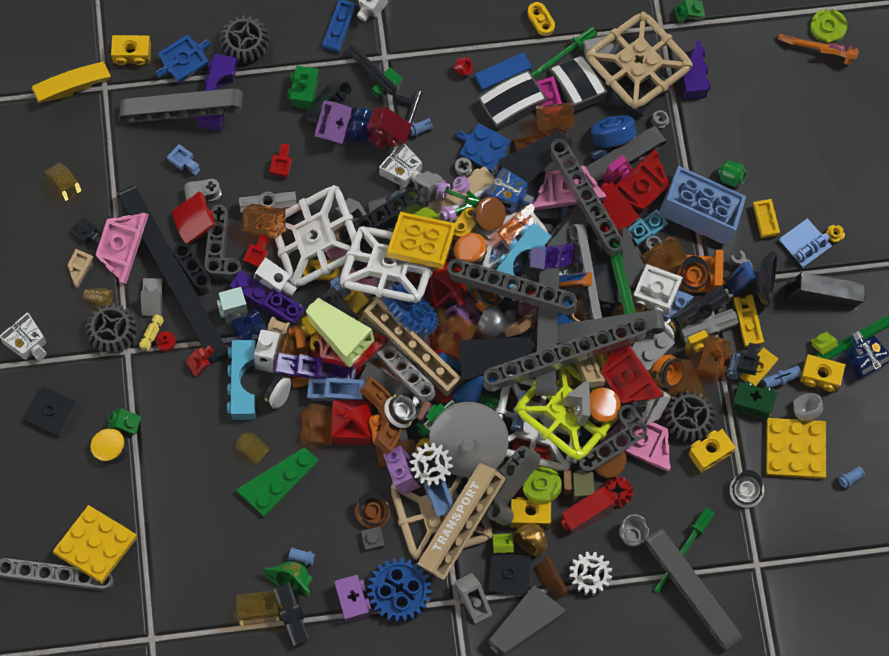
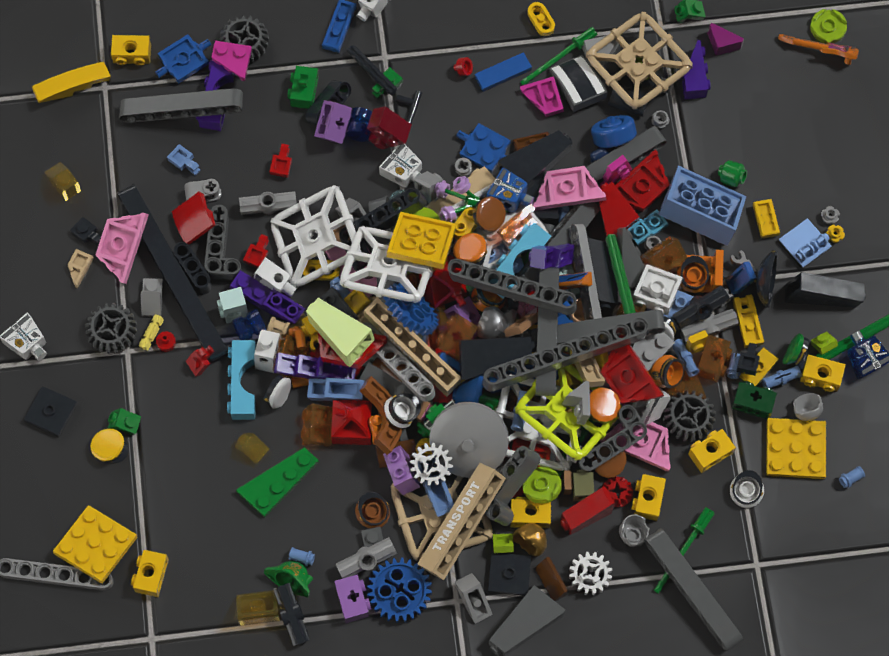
clear yellow cone [83,288,113,306] -> none
clear orange brick [243,204,286,238] -> none
medium blue pin [409,118,433,137] -> none
slope [478,70,548,130] -> none
clear orange bracket [536,102,575,131] -> none
dark grey beam [550,139,623,257] -> none
none -> yellow brick [131,550,169,597]
none -> dark pink wing [212,41,252,81]
none -> light grey piece [336,537,397,578]
none -> yellow brick [632,474,666,521]
none -> medium blue pin [672,339,700,377]
none -> magenta slope [708,22,744,56]
none -> green piece [782,333,809,371]
none -> light grey plate [821,206,840,224]

